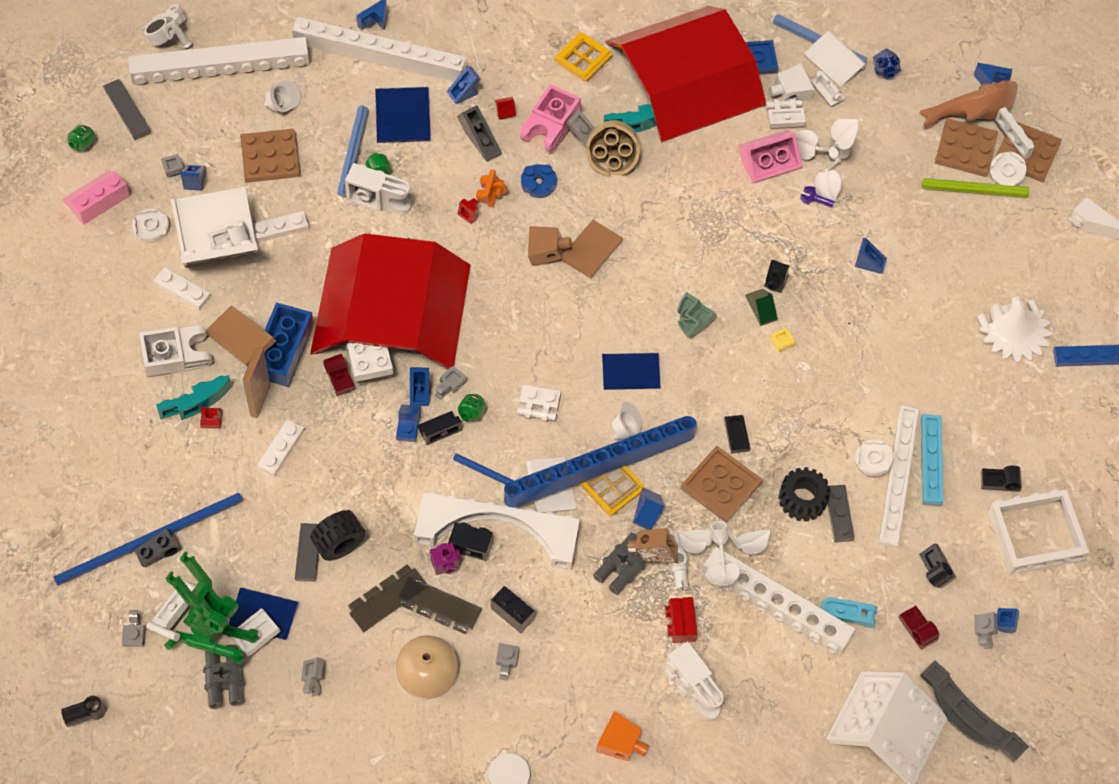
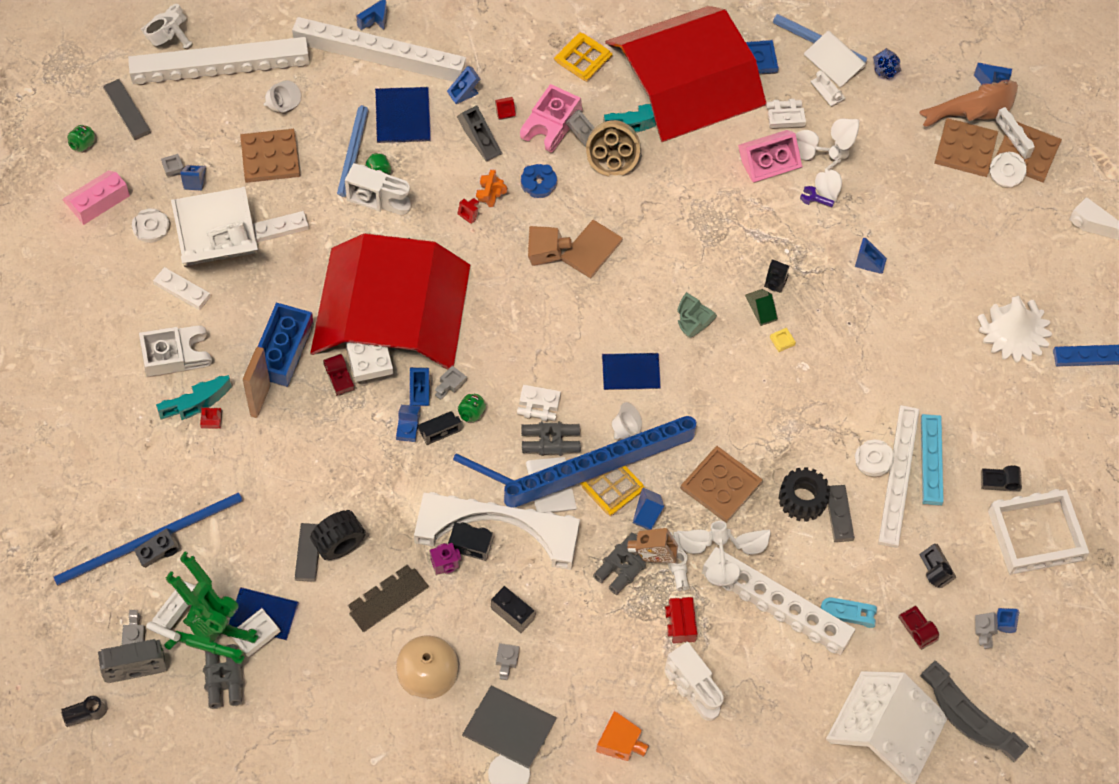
medium nougat tile [206,305,276,367] -> none
white plate [257,420,304,477] -> none
light grey plate [301,657,323,697] -> none
clear smoke windscreen [399,576,482,635] -> none
black tile [724,415,750,454] -> none
white torso [769,64,814,101] -> none
lime axle [921,178,1029,197] -> none
none -> dark grey axle [98,639,166,683]
none -> dark grey piece [462,685,557,769]
none -> dark grey pin [521,421,580,456]

